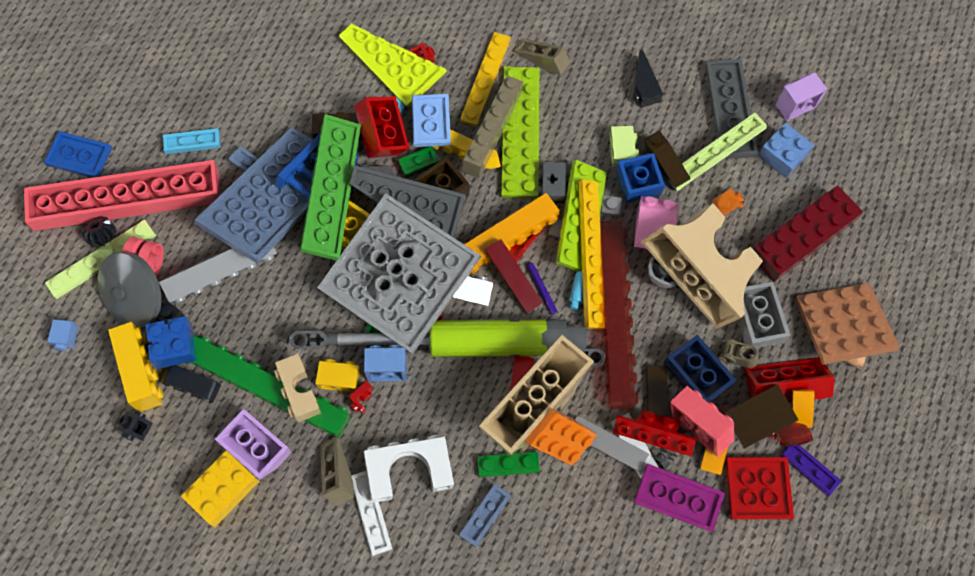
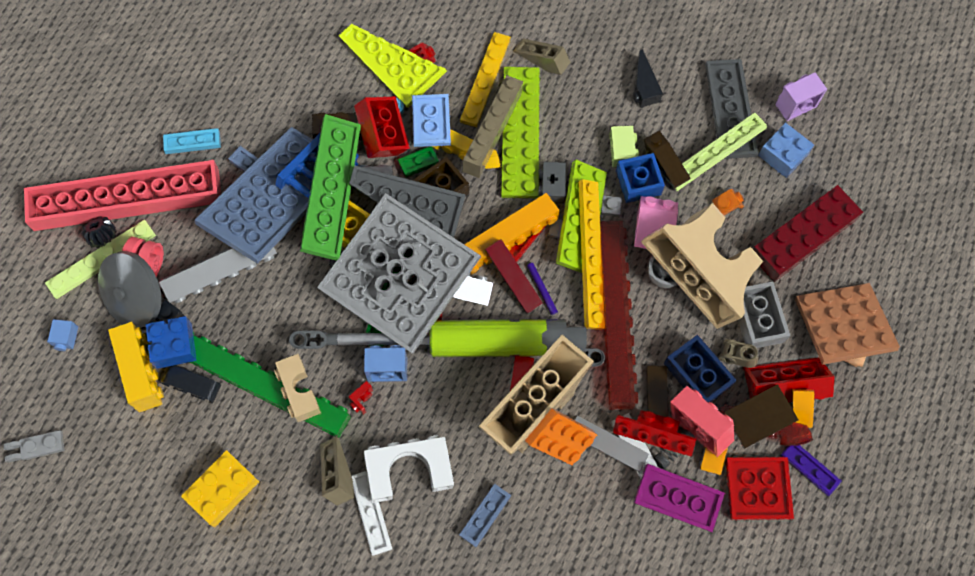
blue plate [44,131,112,178] -> none
black brick [116,411,153,441] -> none
lavender slope [215,409,292,479] -> none
yellow brick [316,359,360,392] -> none
green plate [477,452,540,478] -> none
medium azure cylinder [569,271,583,310] -> none
none -> light grey hinge [3,430,65,462]

